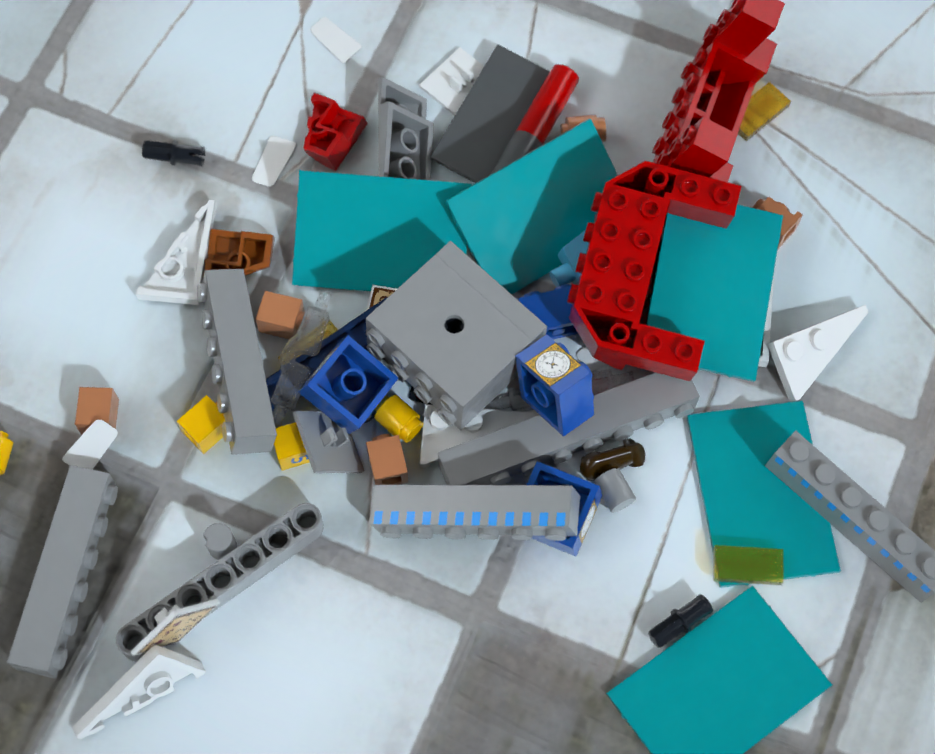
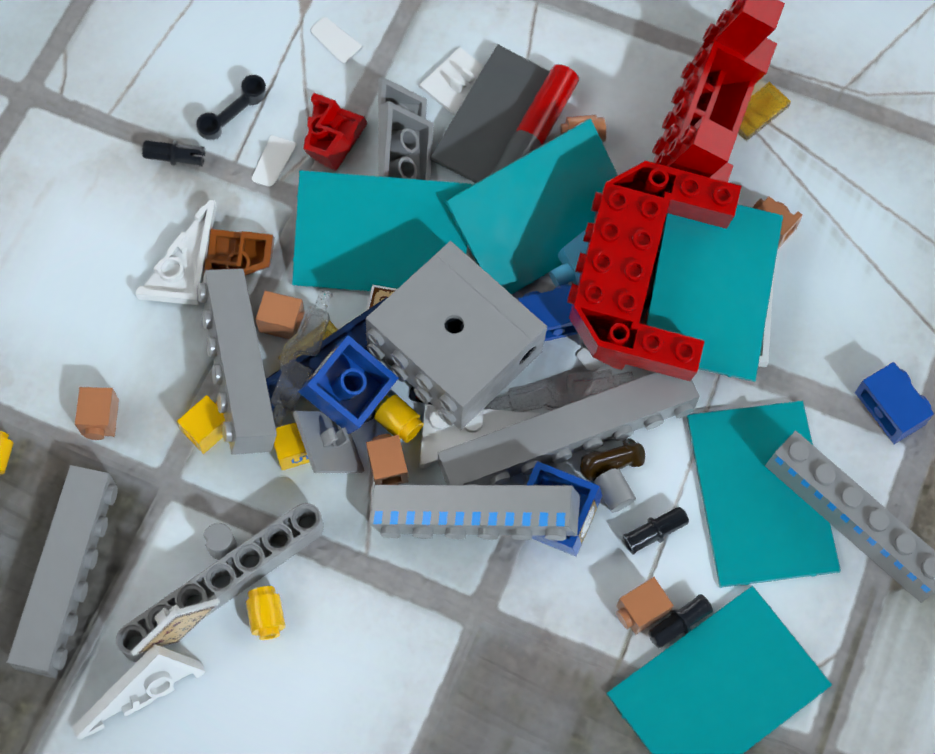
white sticker [62,419,118,470] -> none
blue brick [515,335,594,437] -> none
clear yellow tile [713,545,784,585] -> none
white wing [767,305,868,402] -> none
none -> black bar [196,75,266,140]
none -> yellow brick [246,586,286,640]
none -> nougat brick [616,577,674,635]
none -> black axle [622,507,689,554]
none -> blue brick [855,362,934,444]

